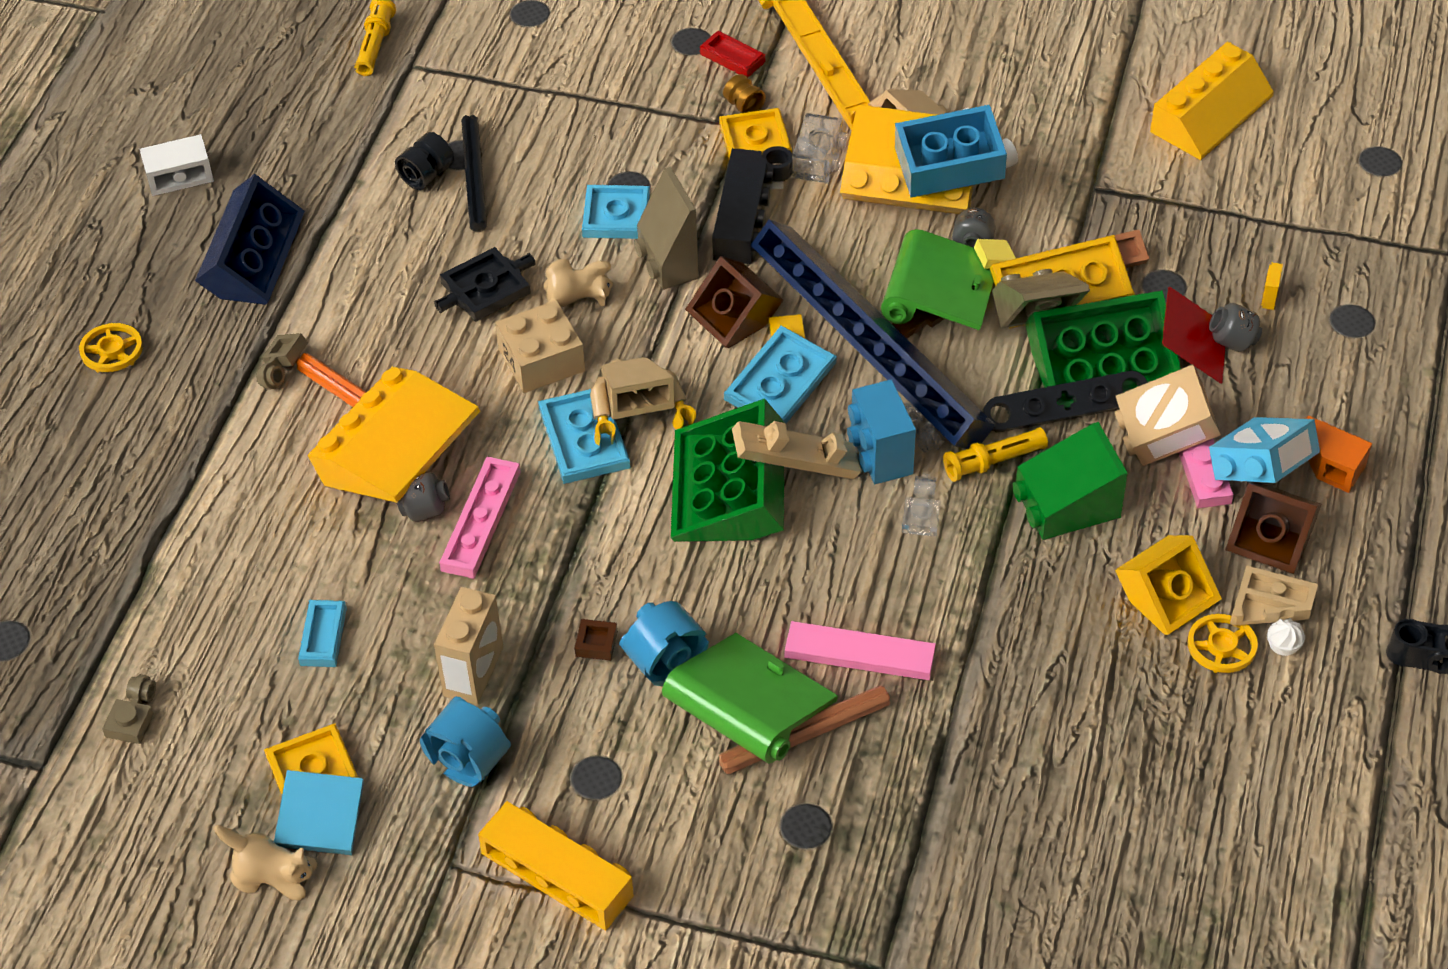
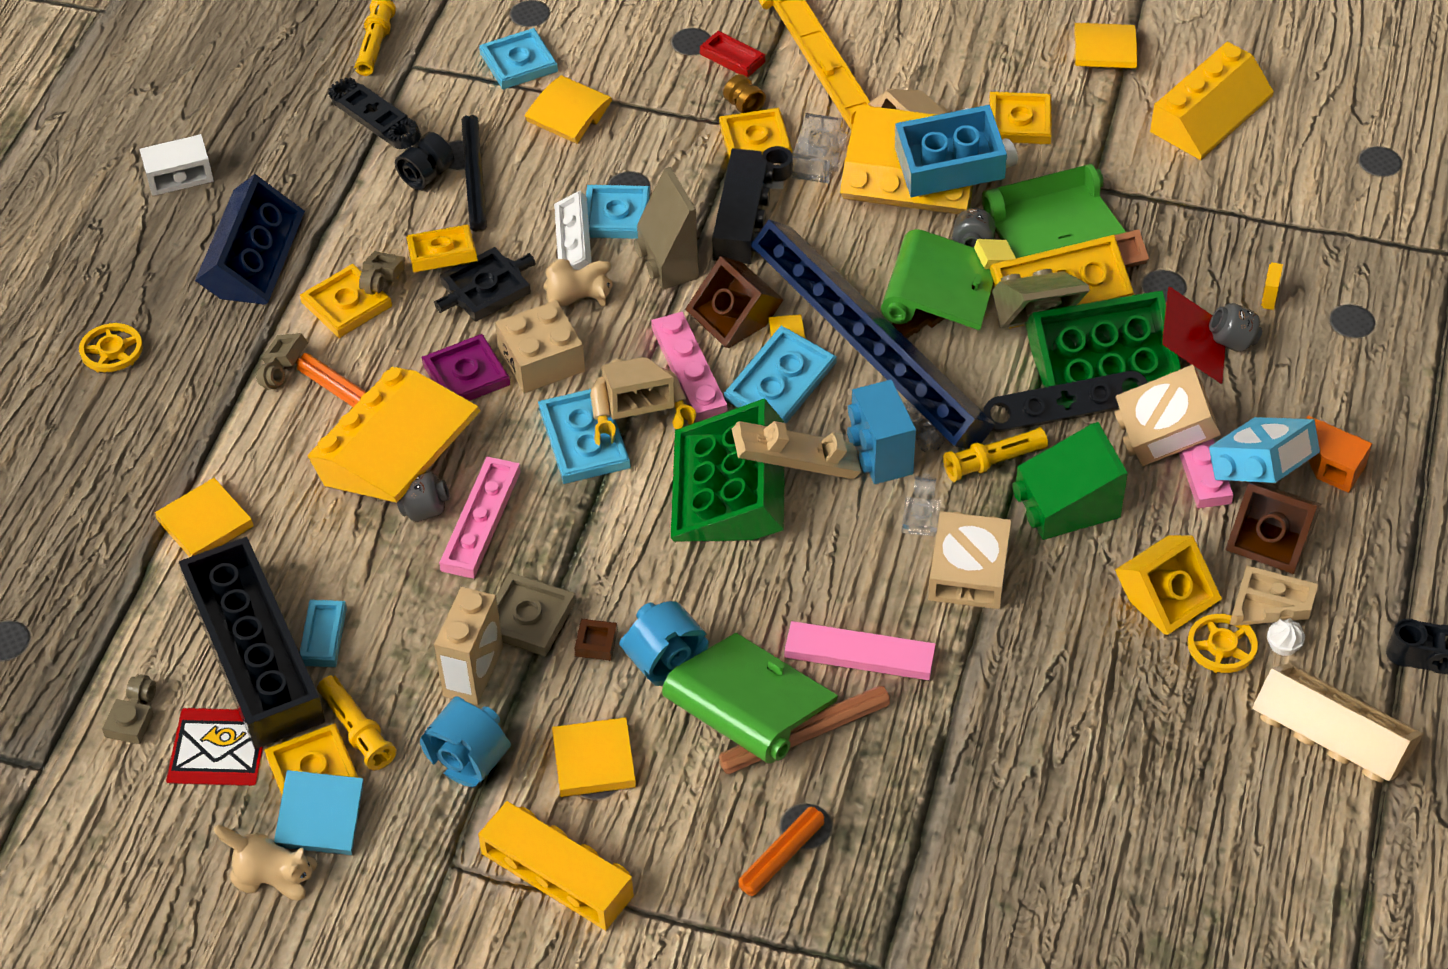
none -> yellow tile [155,478,254,557]
none -> sticker [166,708,263,786]
none -> black brick [178,536,325,749]
none -> yellow tile [300,264,392,338]
none -> yellow pin [317,675,397,770]
none -> black piece [328,77,422,149]
none -> dark tan plate [359,251,405,295]
none -> yellow plate [406,224,478,273]
none -> magenta tile [421,334,511,401]
none -> medium azure tile [479,28,558,90]
none -> dark tan plate [496,572,576,657]
none -> yellow slope [524,75,612,144]
none -> yellow tile [552,717,636,797]
none -> white tile [554,190,592,270]
none -> bright pink plate [651,311,728,422]
none -> orange axle [738,806,824,896]
none -> tan brick [928,511,1011,609]
none -> bright green door [981,164,1126,258]
none -> yellow tile [989,92,1052,144]
none -> yellow slope [1074,23,1137,68]
none -> slope [1252,663,1424,783]

